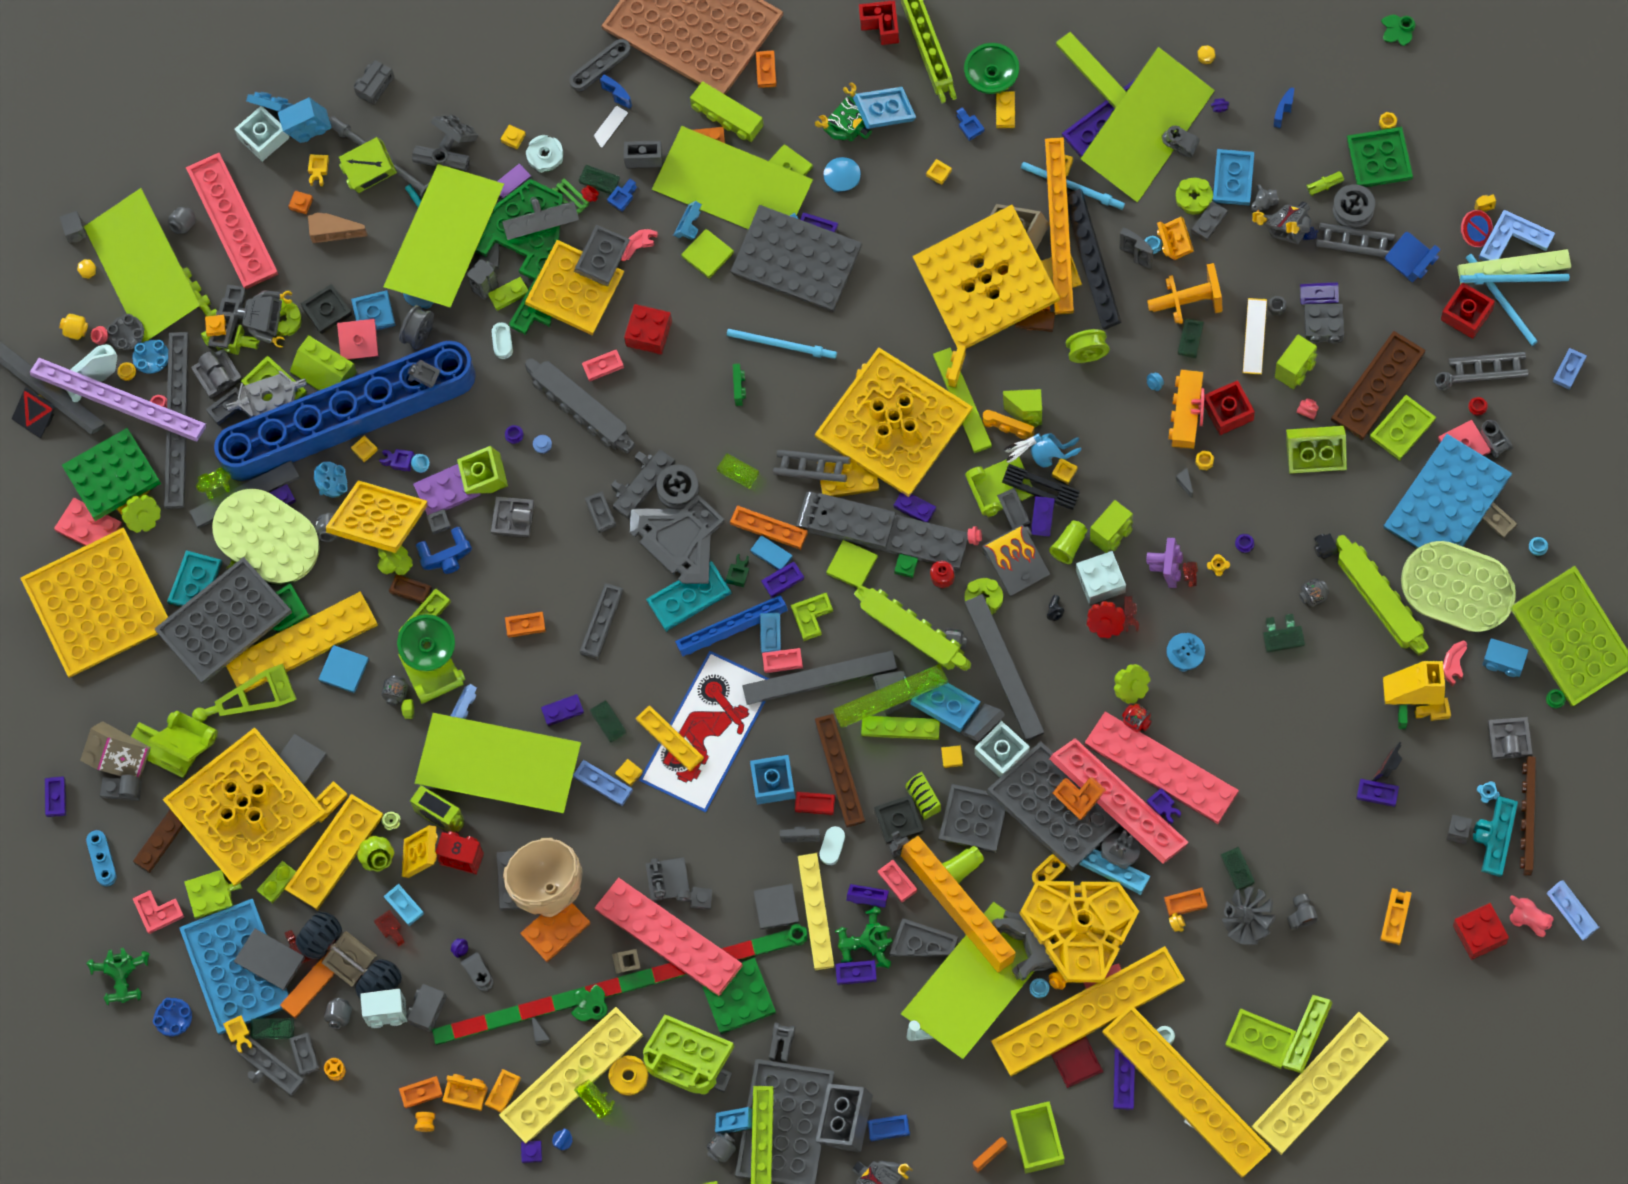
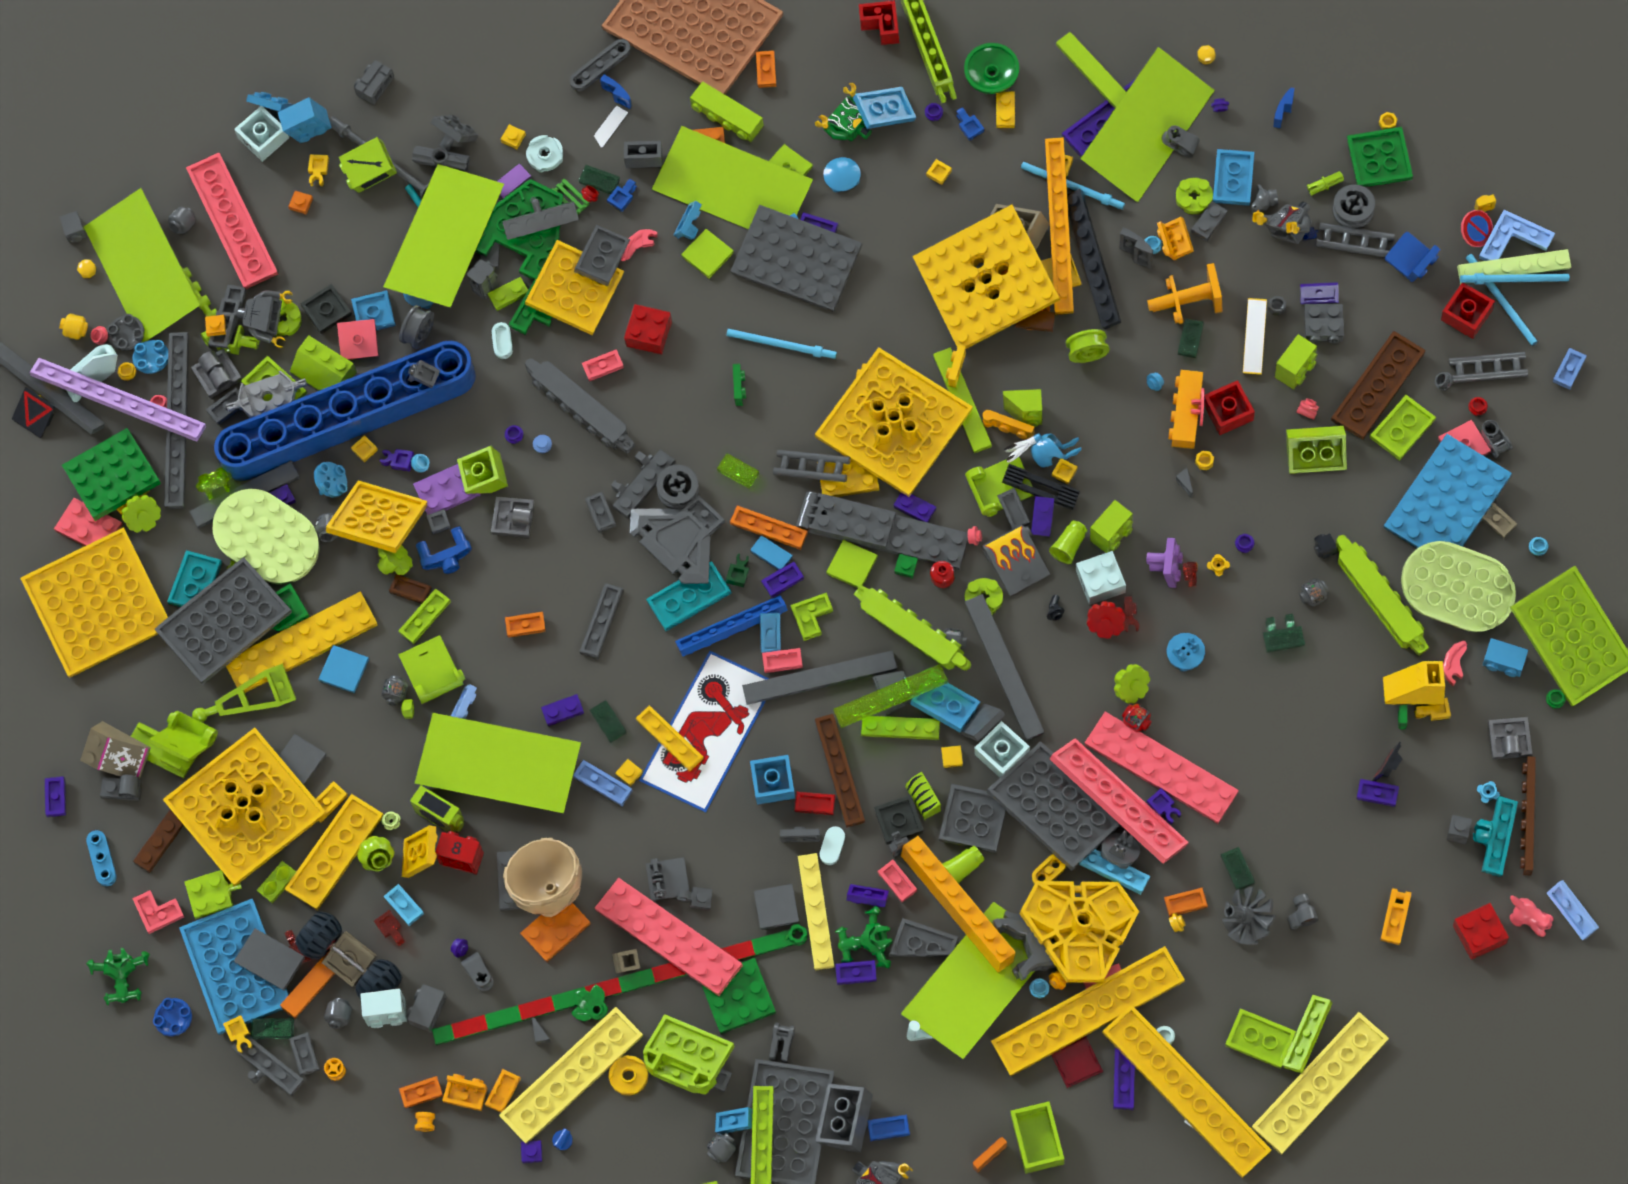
medium nougat slope [308,213,367,243] -> none
green dish [397,614,455,671] -> none
clear neon green plate [574,1079,615,1119] -> none
orange plate [1053,777,1106,820] -> none
green plate [1381,14,1416,46] -> none
none -> dark purple plate [925,103,943,121]

